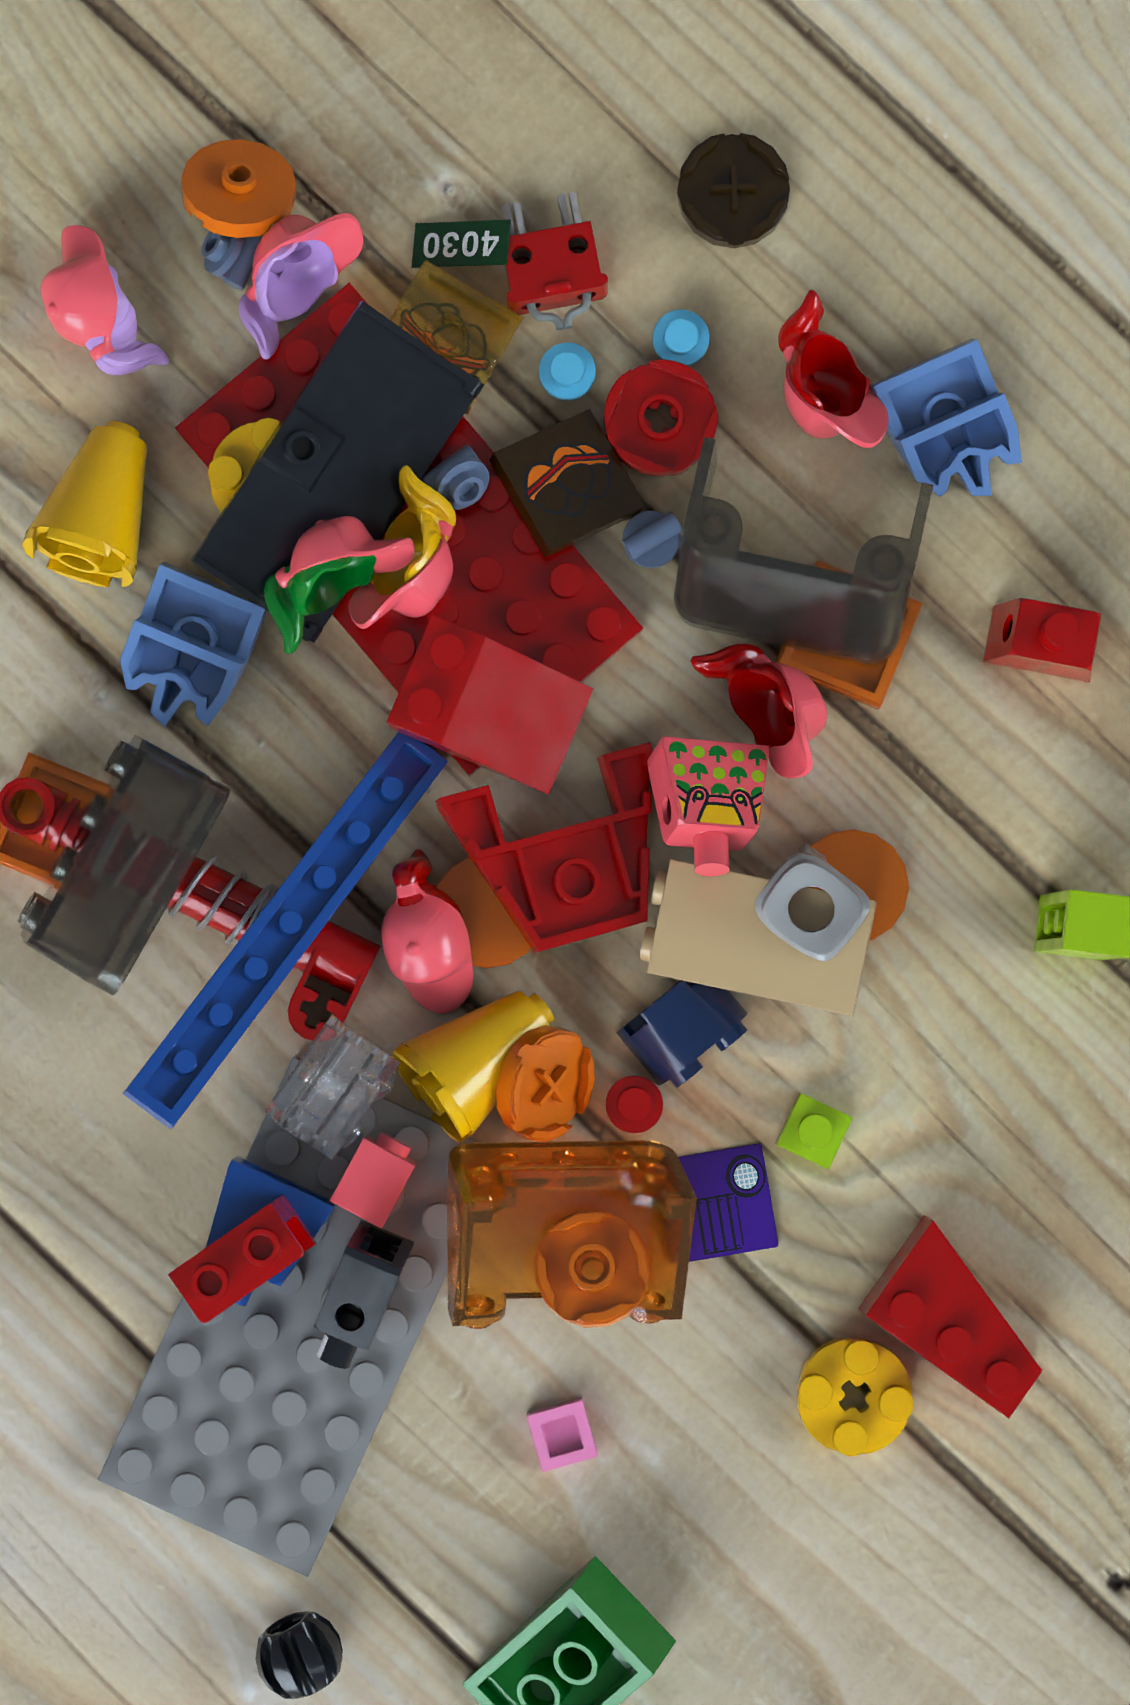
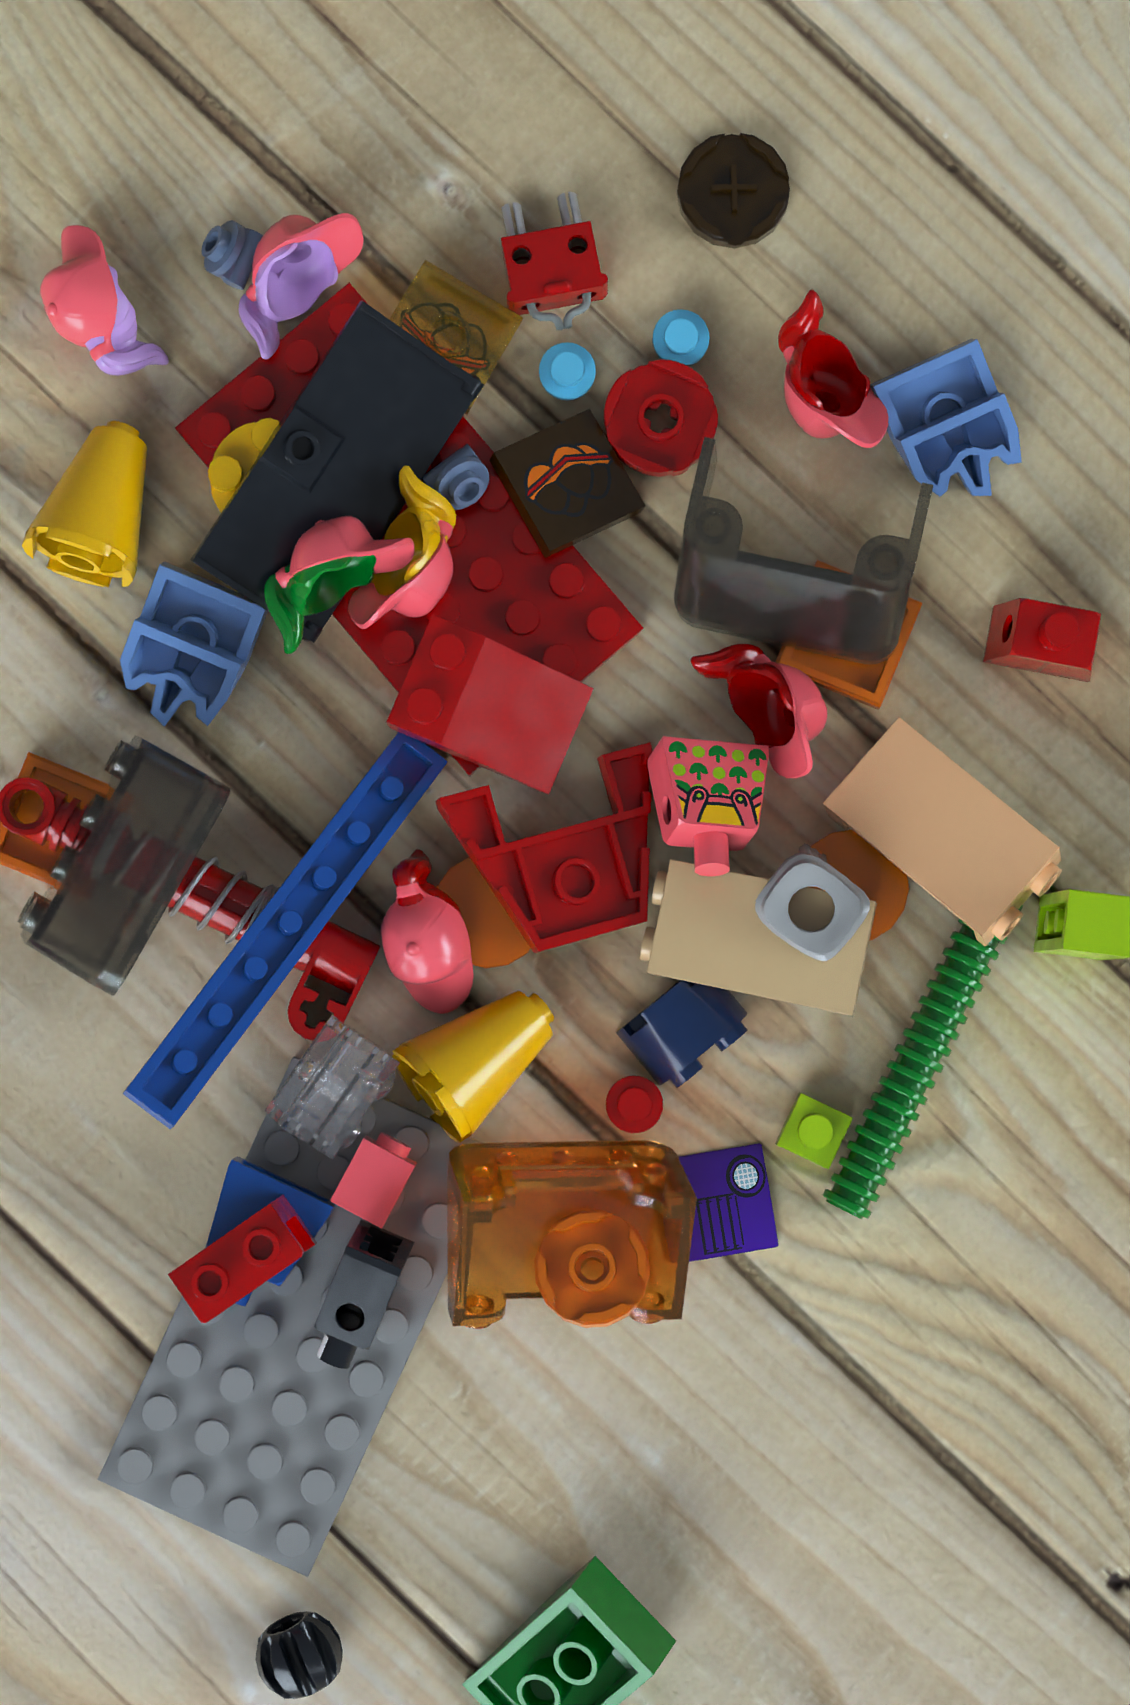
orange plate [181,139,296,238] -> none
dark green sticker [411,219,511,268] -> none
orange tile [496,1025,595,1142] -> none
bright pink tile [526,1397,598,1472] -> none
sand blue plate [622,511,683,568] -> none
yellow plate [797,1337,914,1457] -> none
red wedge [858,1215,1042,1419] -> none
none -> green piece [822,905,1023,1219]
none -> light nougat panel [823,717,1062,947]

